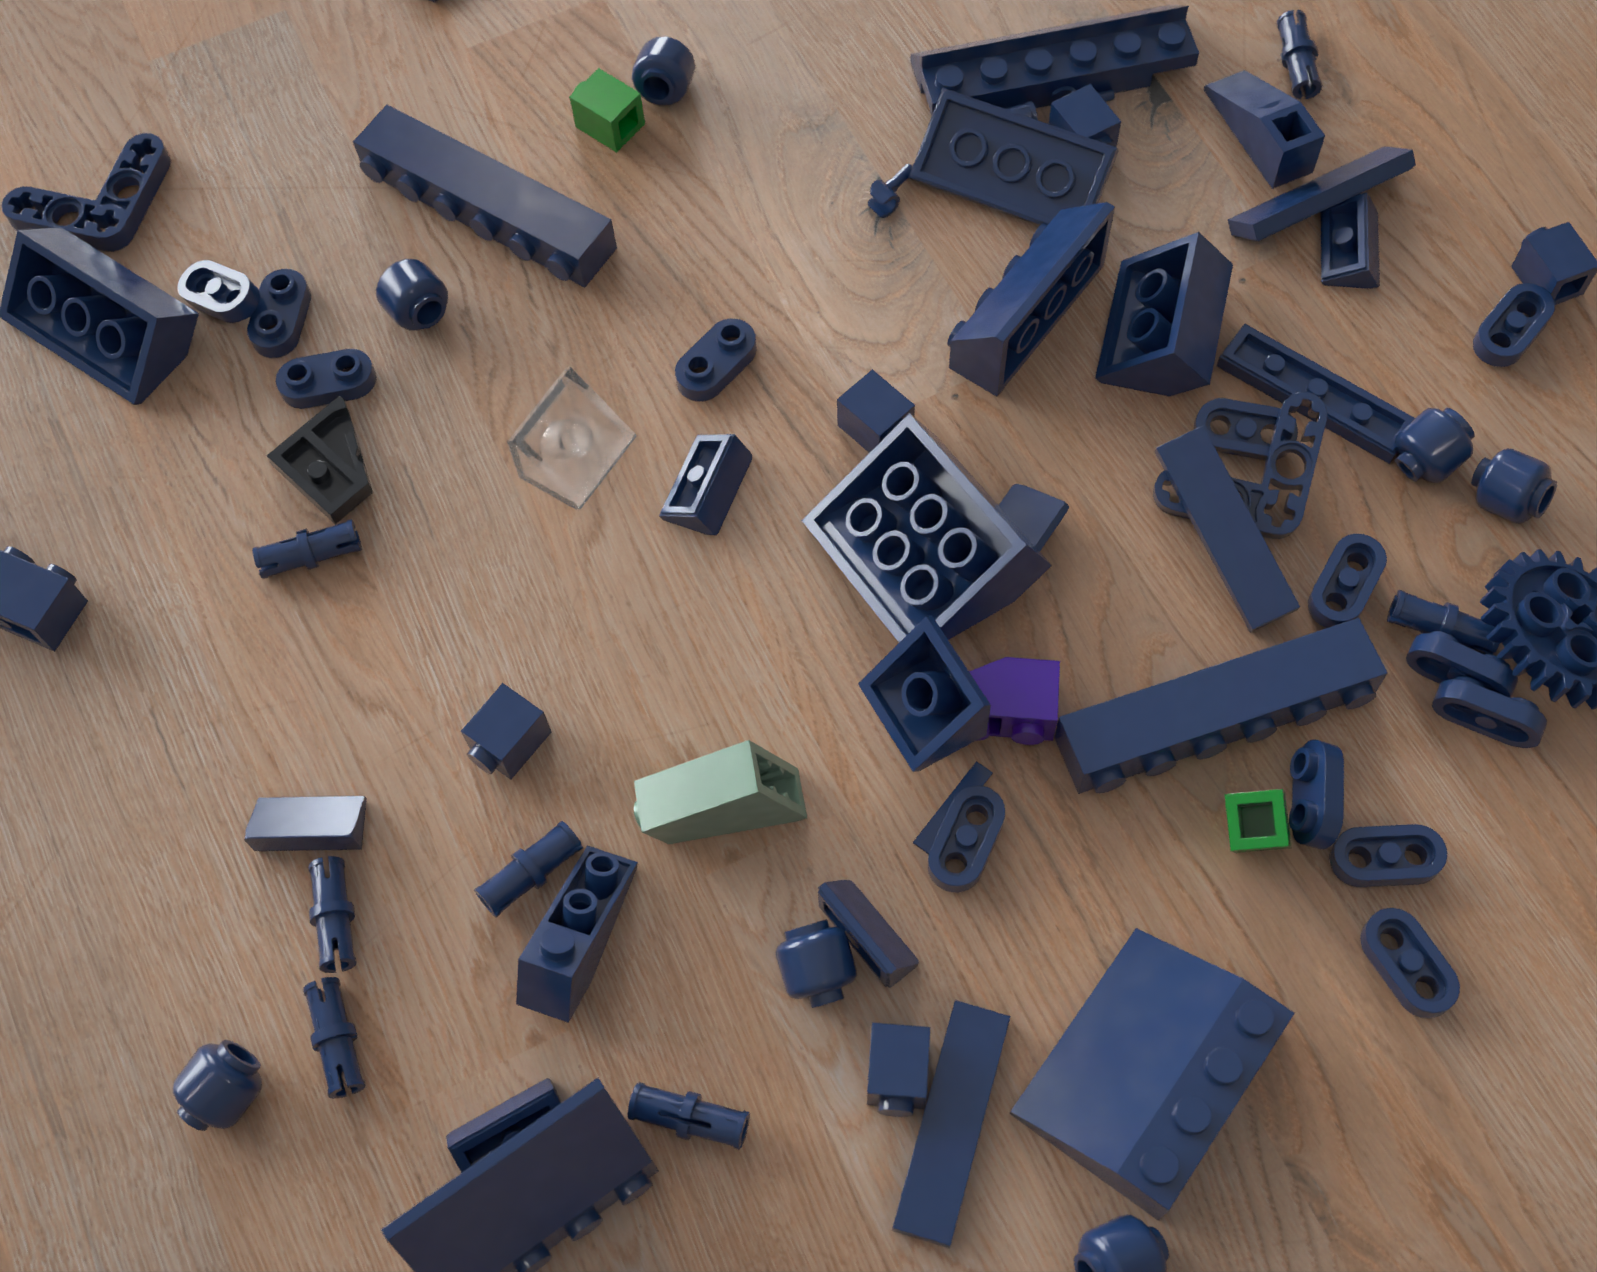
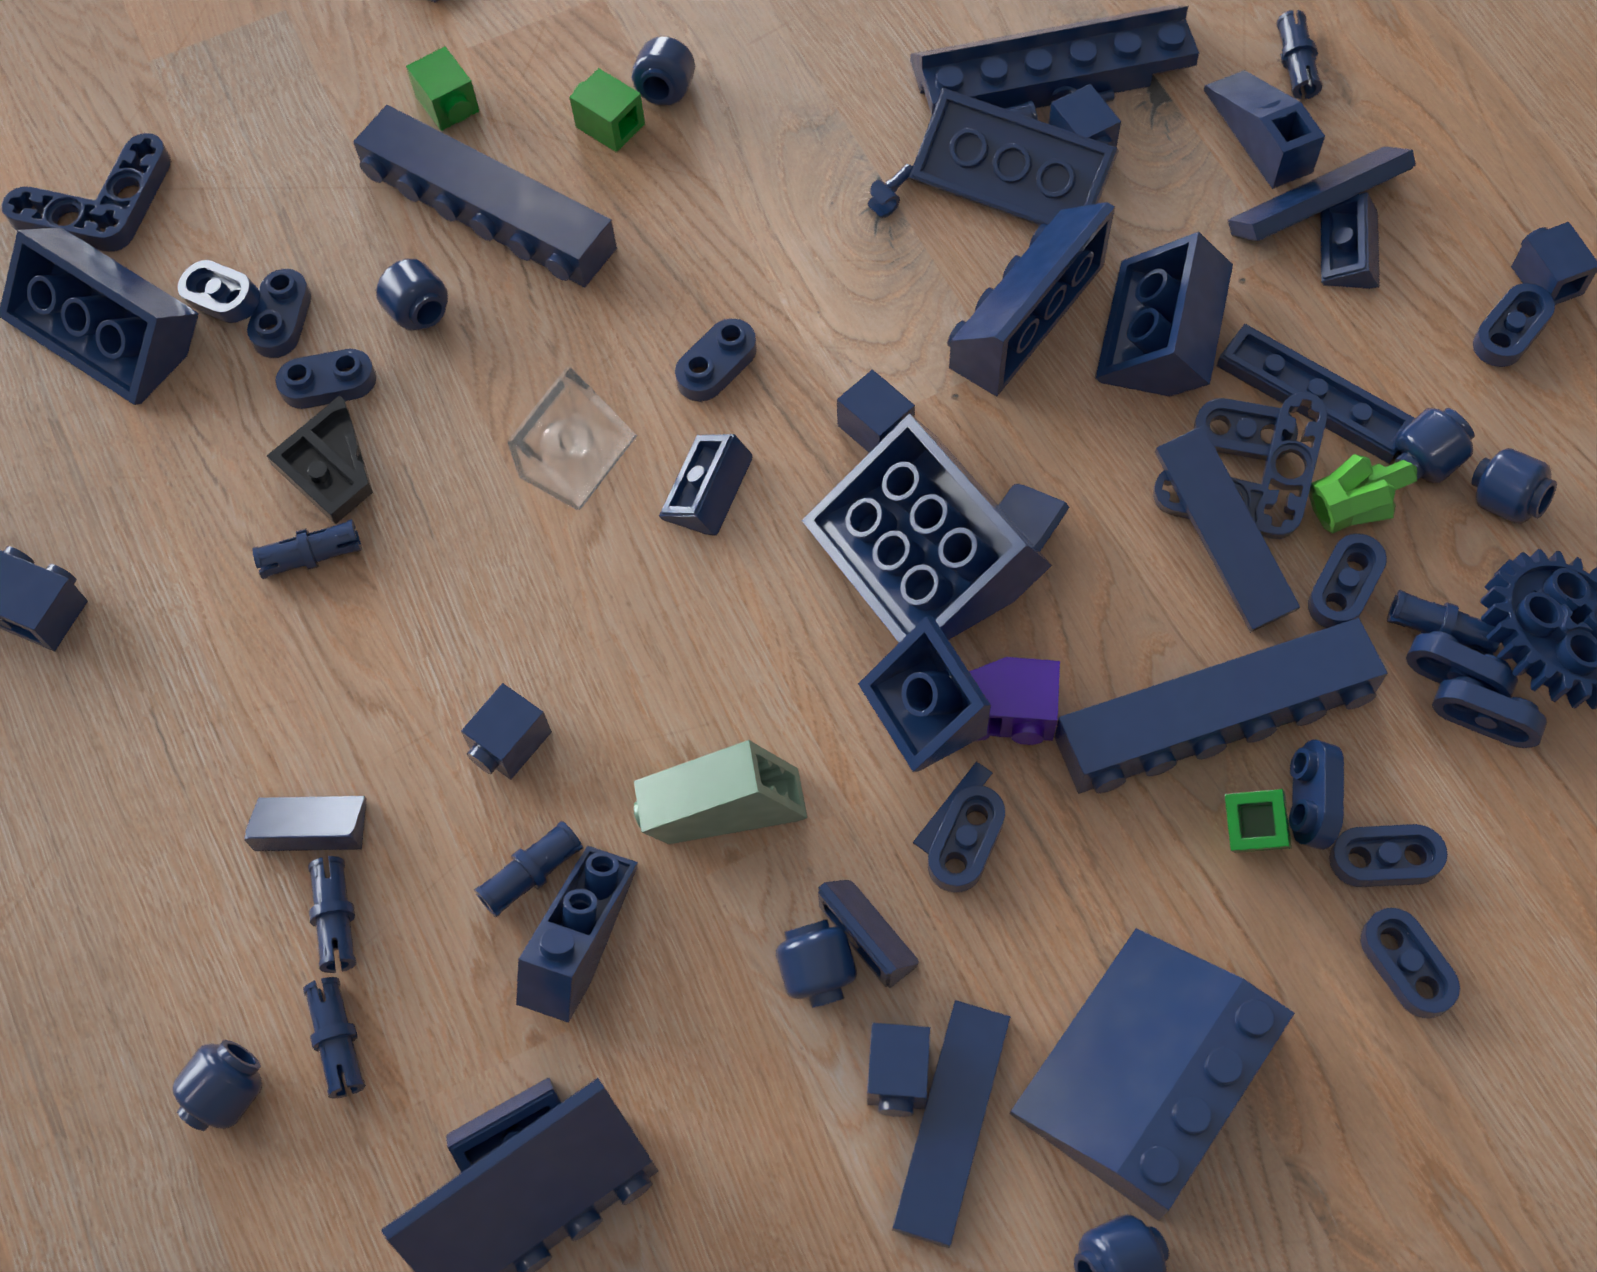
dark blue pin [627,1082,750,1150] -> none
none -> green brick [406,46,480,131]
none -> bright green rock [1308,454,1417,534]

